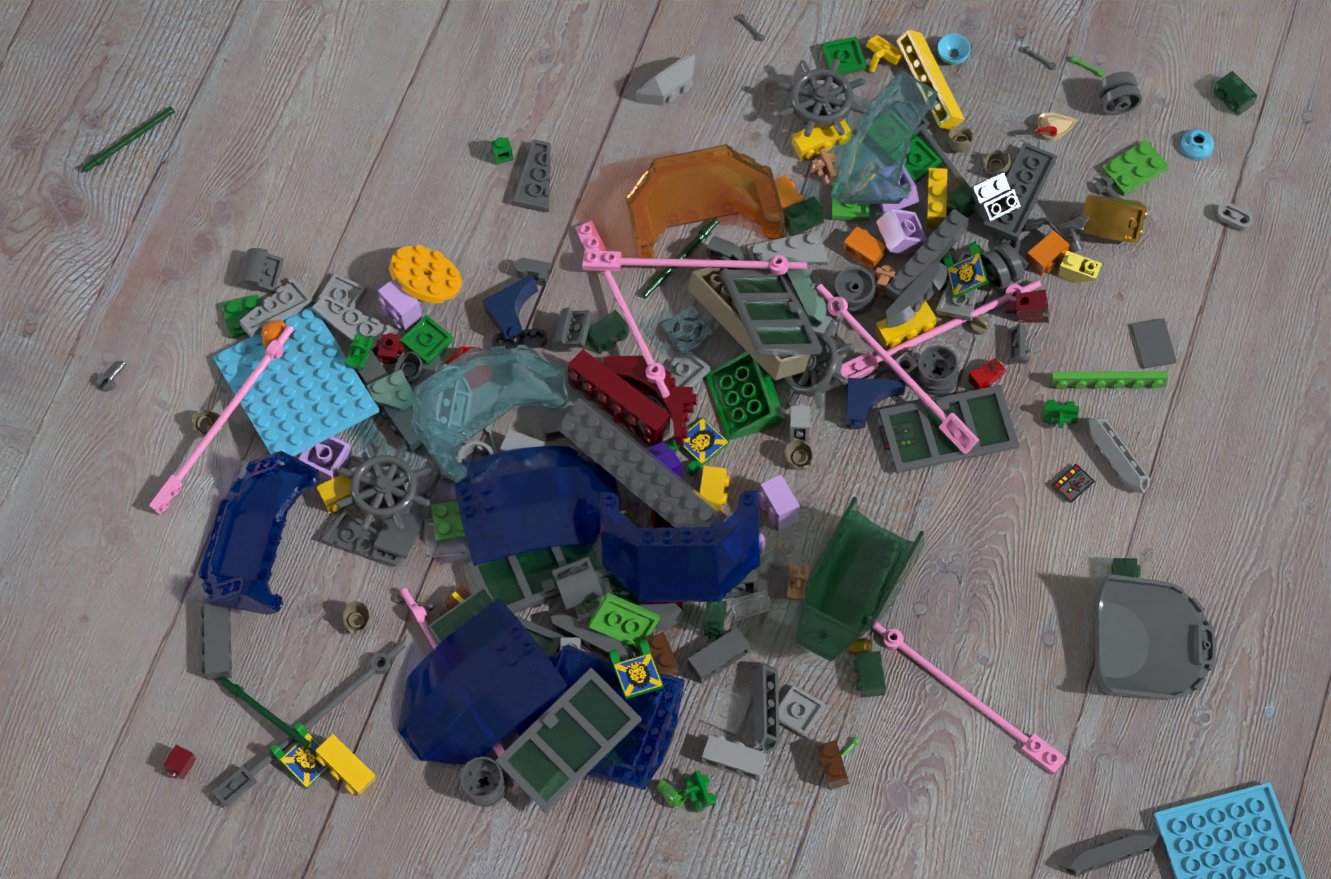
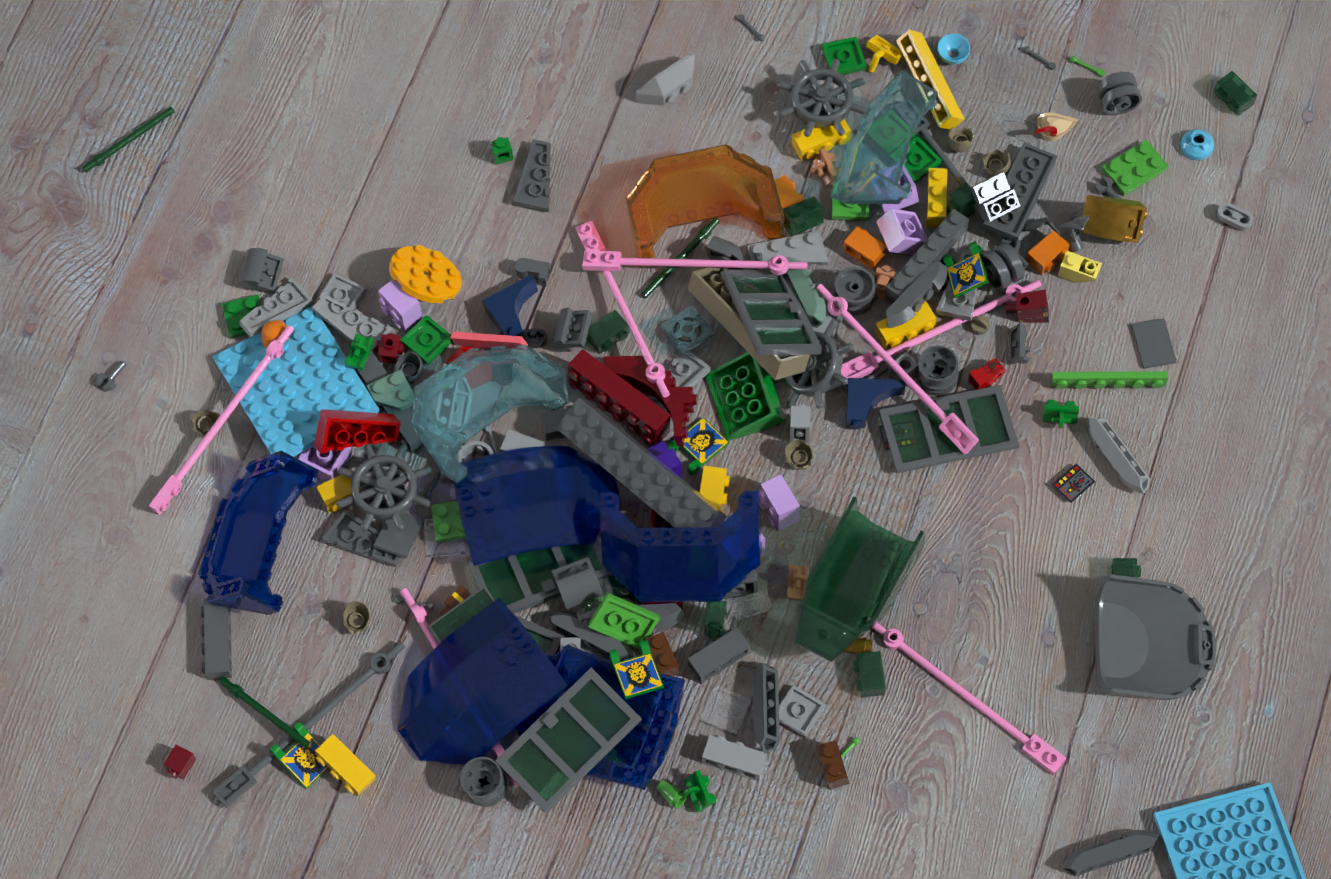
none -> red wedge [314,409,401,454]
none -> coral tile [451,332,528,351]

